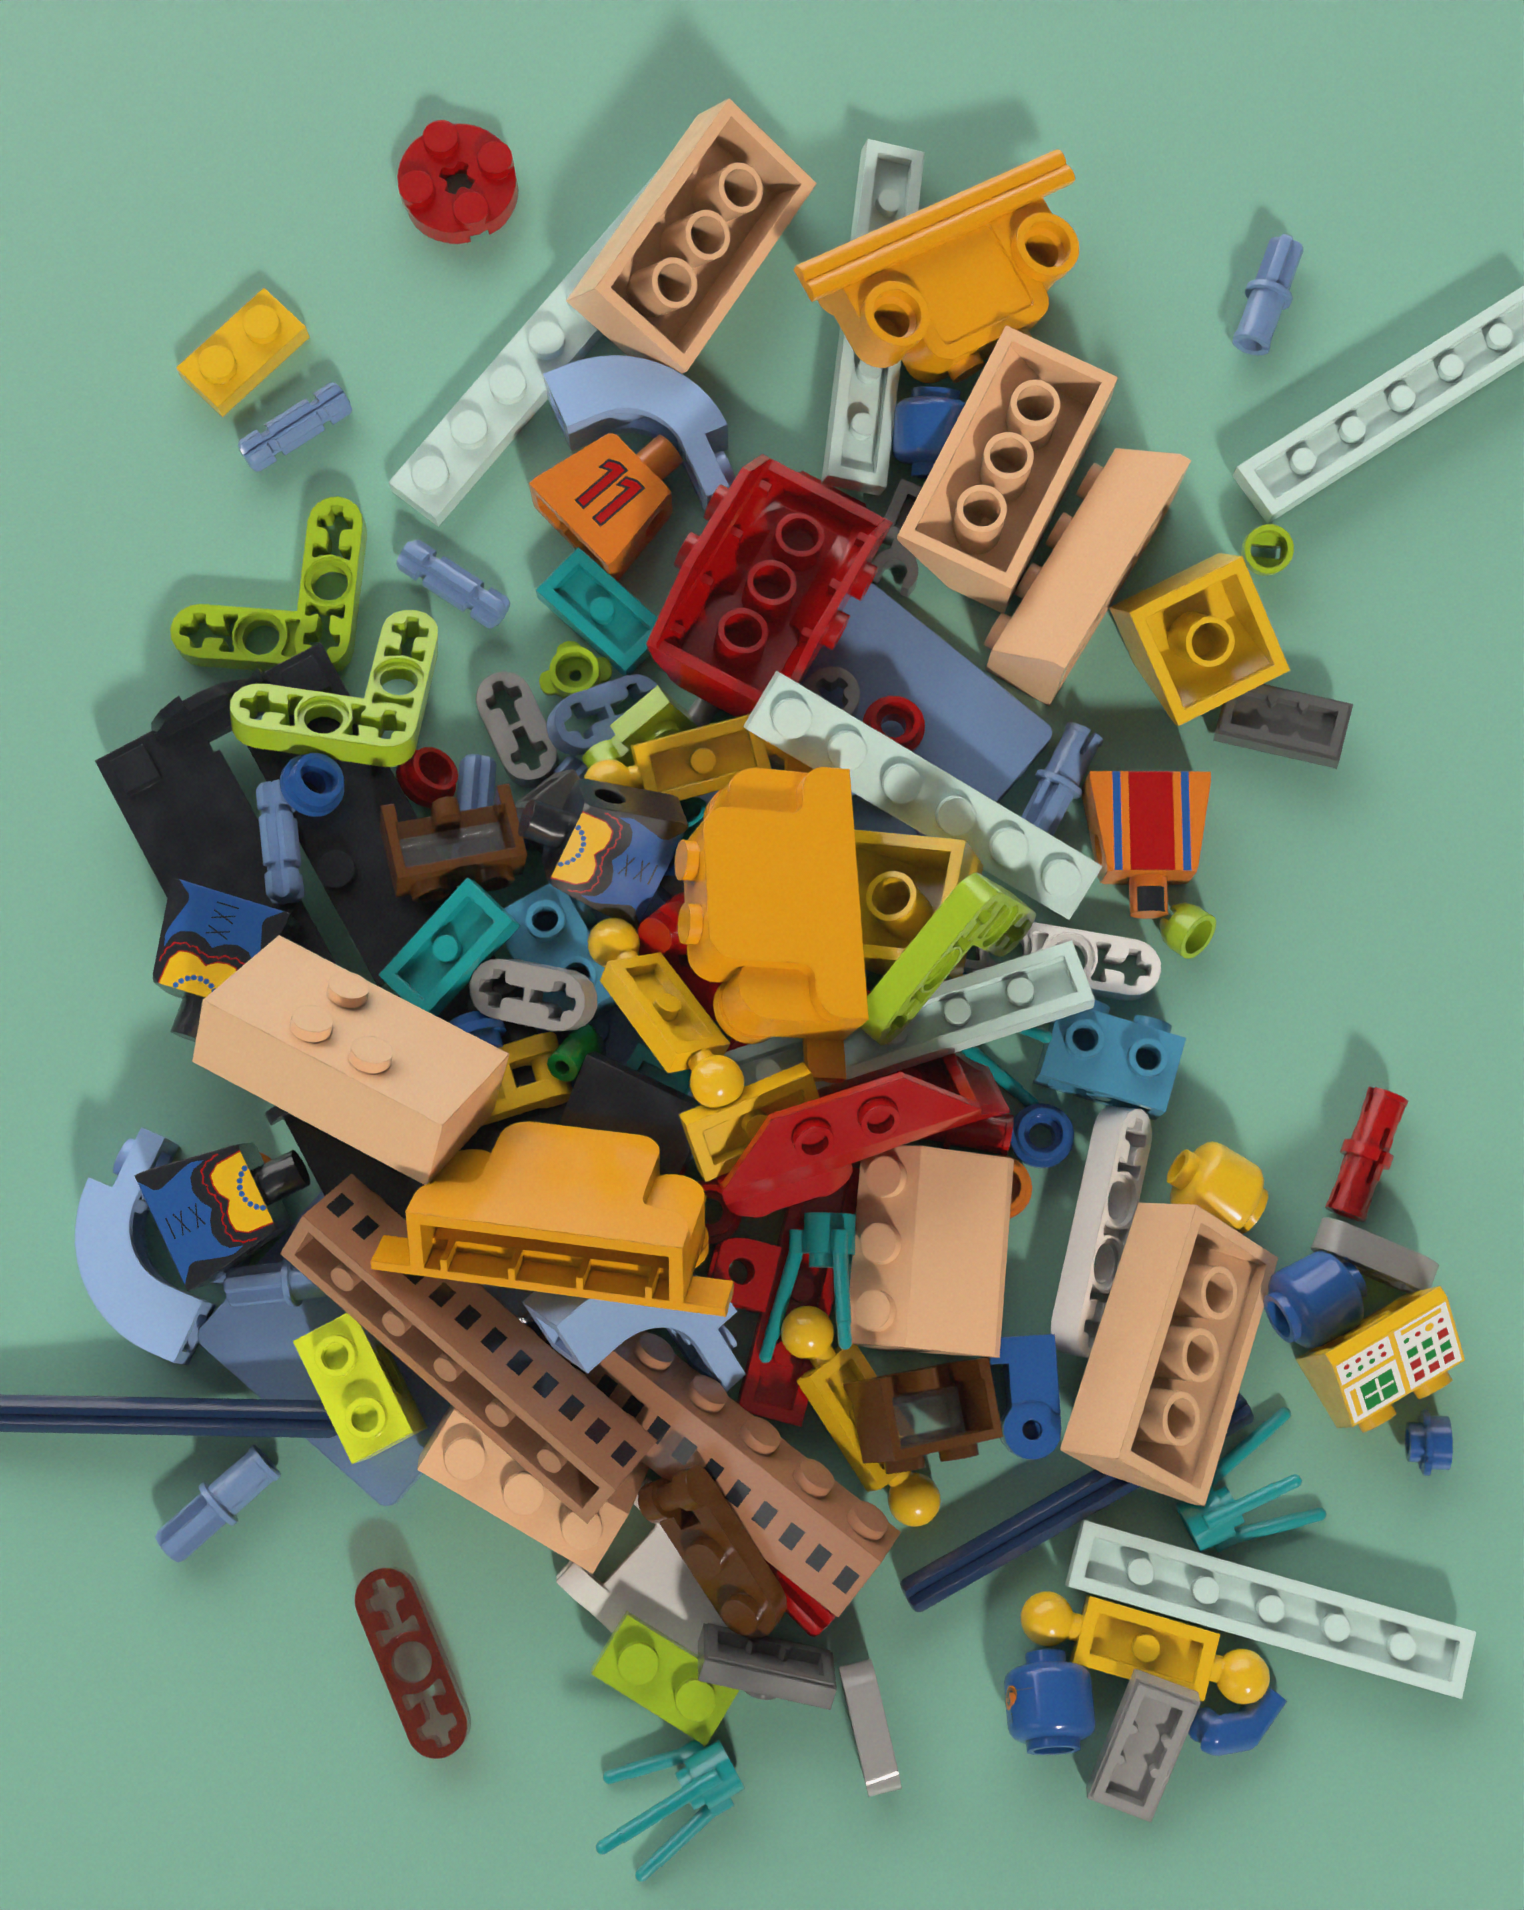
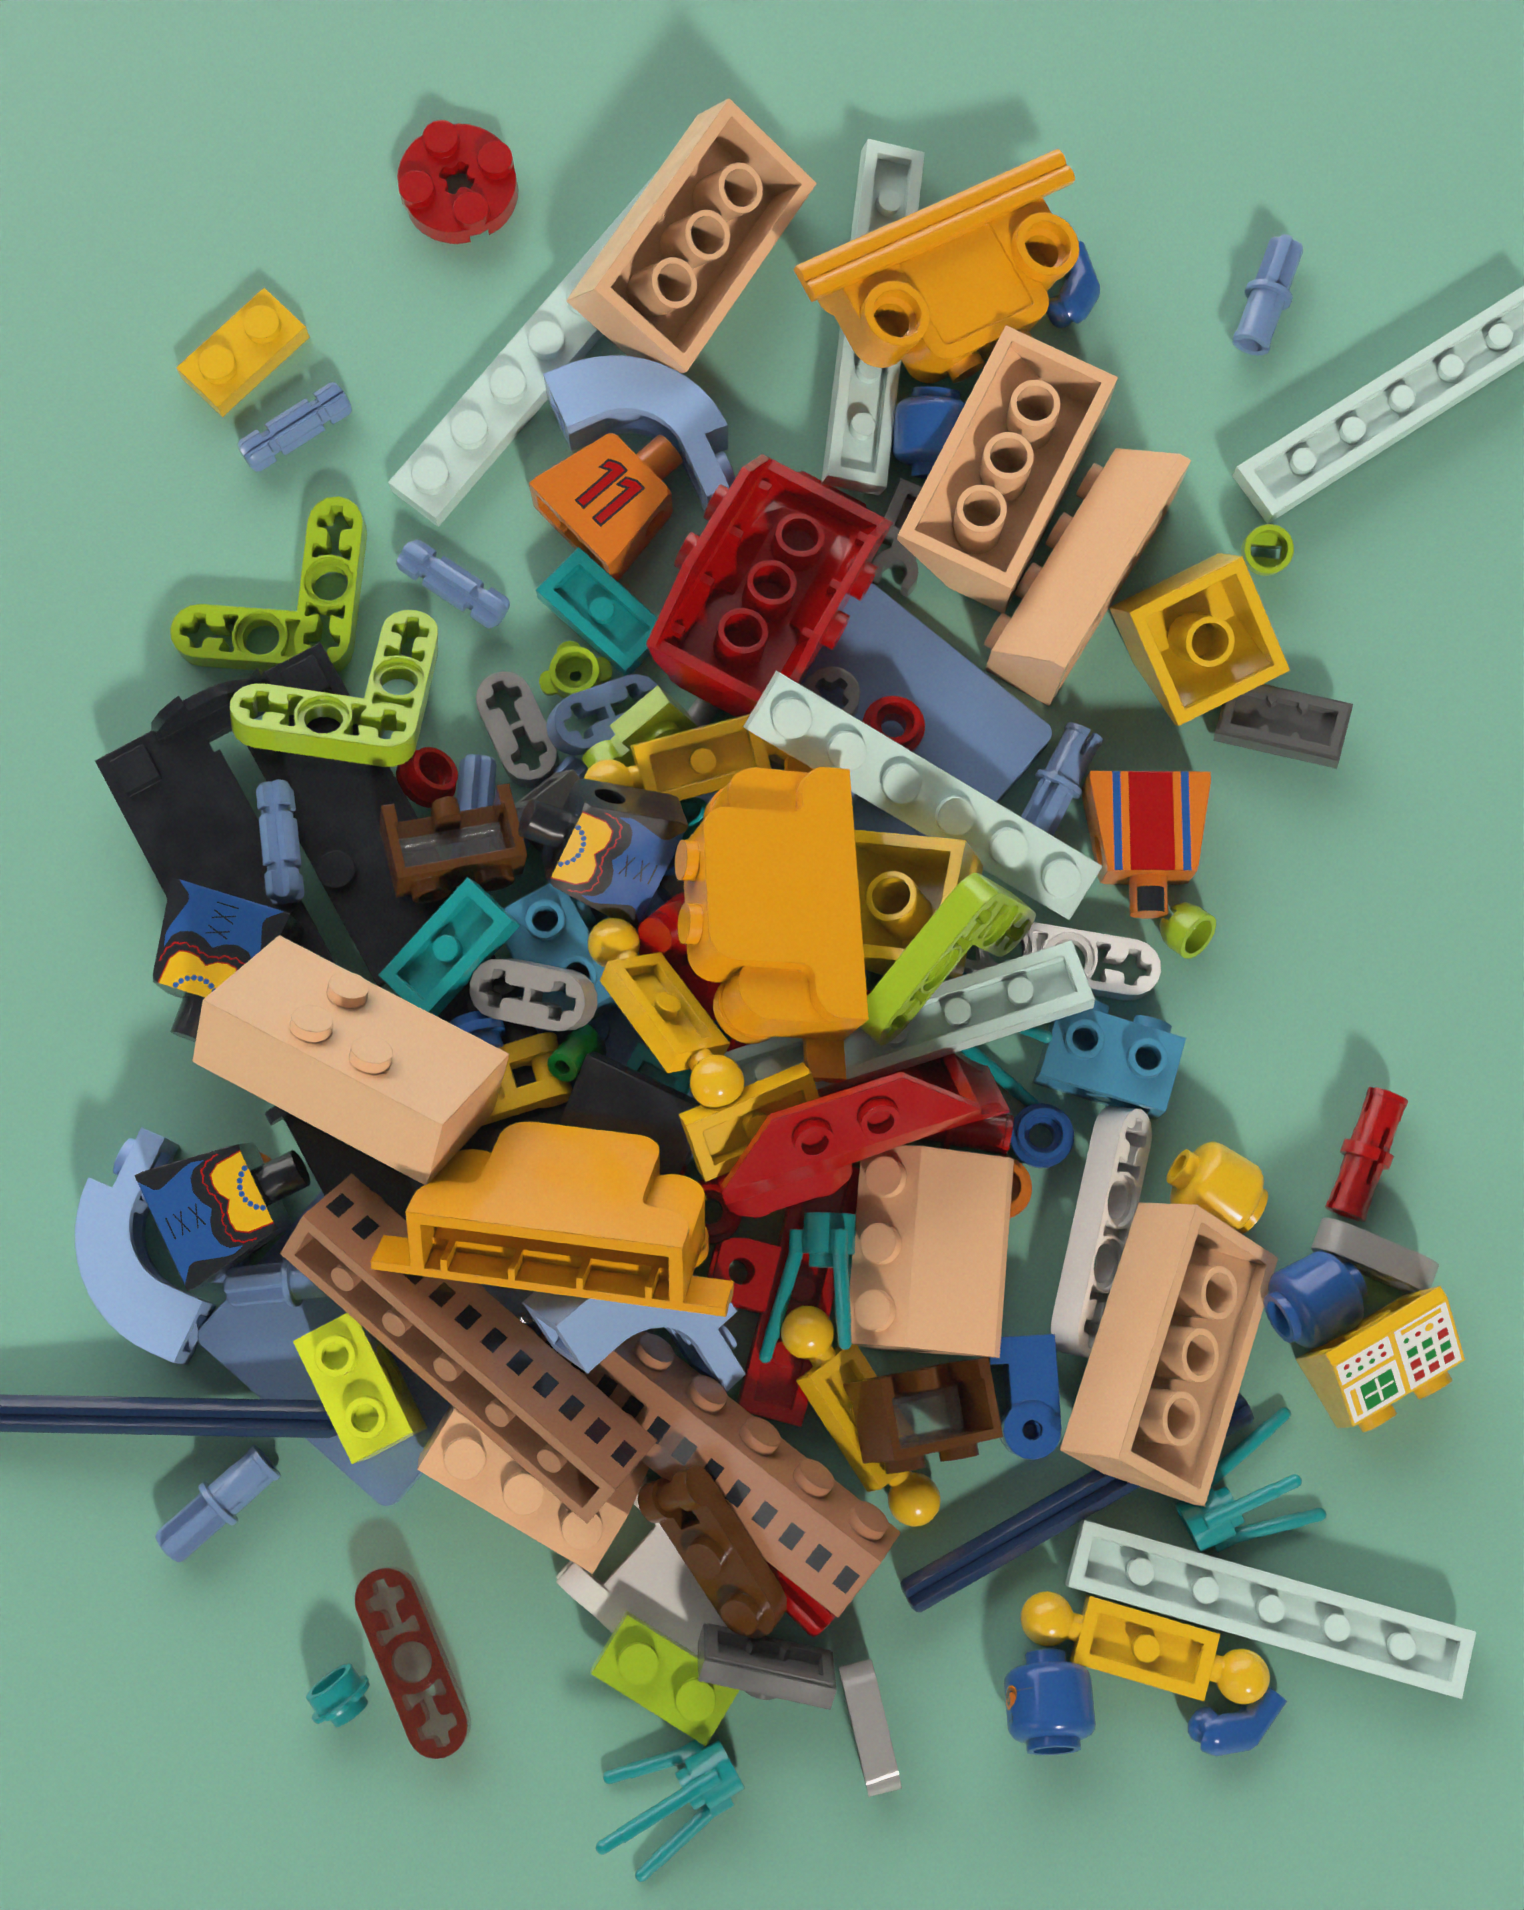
blue plate [280,753,344,817] -> none
light grey plate [1086,1668,1201,1822] -> none
blue plate [1405,1409,1453,1476] -> none
none -> teal plate [306,1663,370,1727]
none -> blue arm [1046,241,1100,328]

